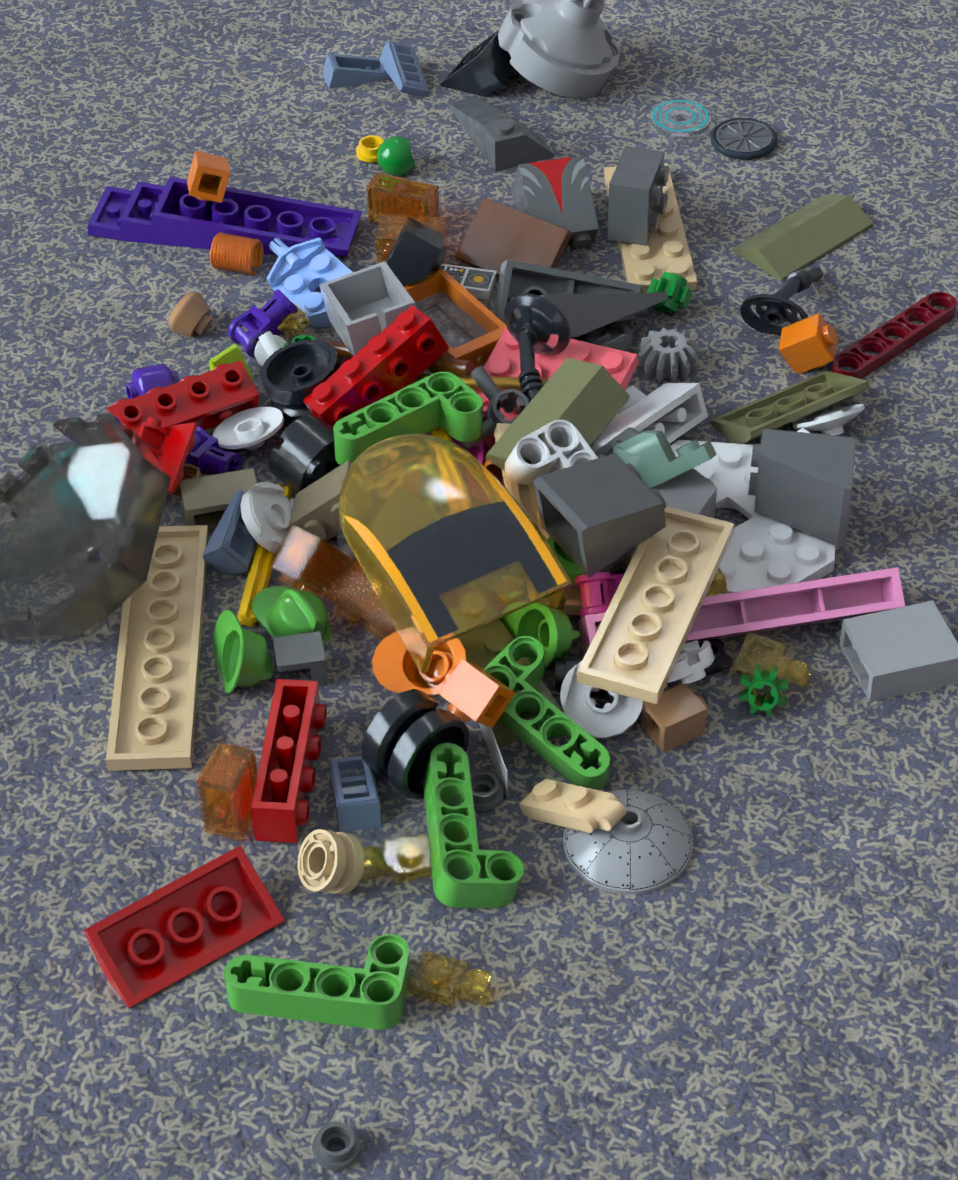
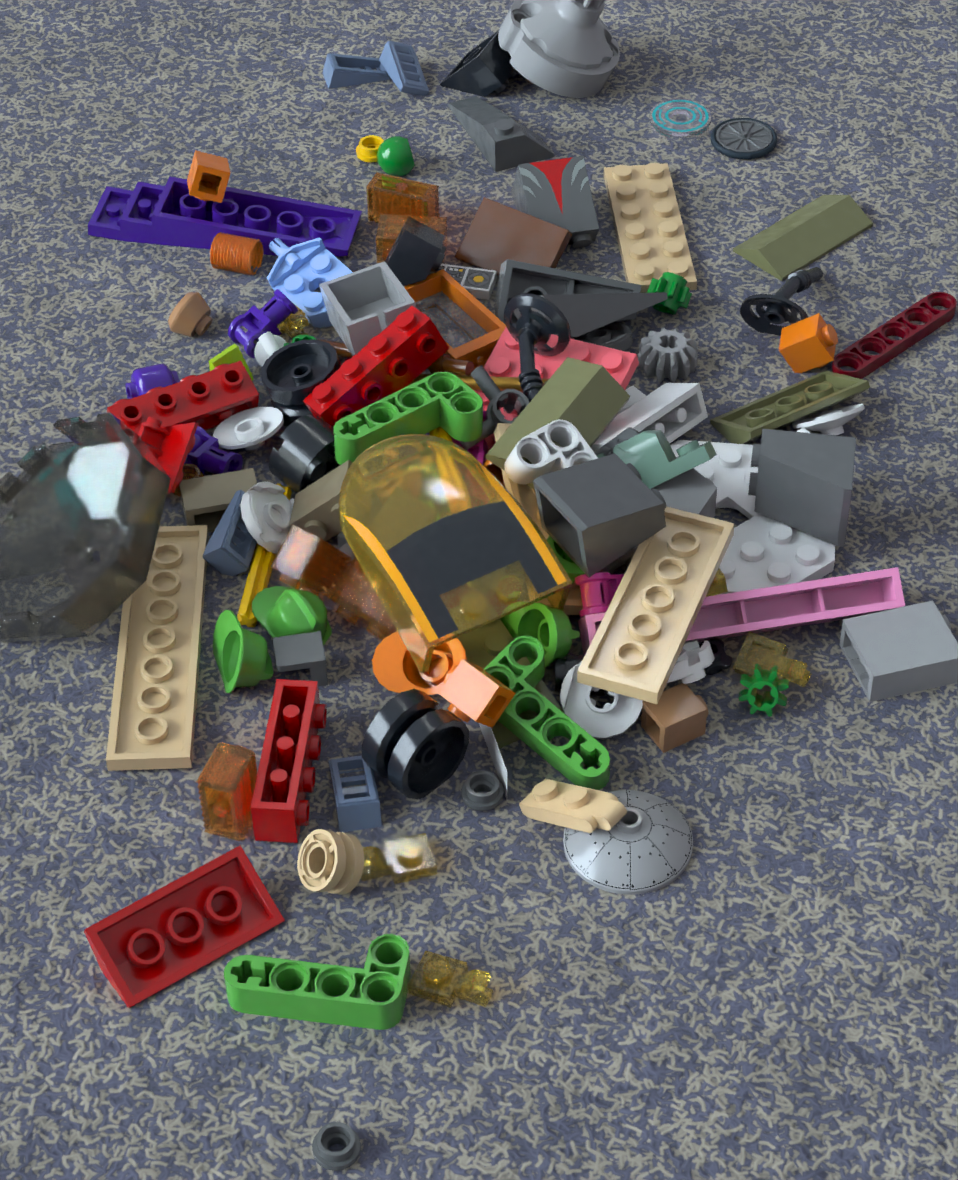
bright green beam [423,743,524,909] -> none
dark grey brick [608,146,669,246] -> none

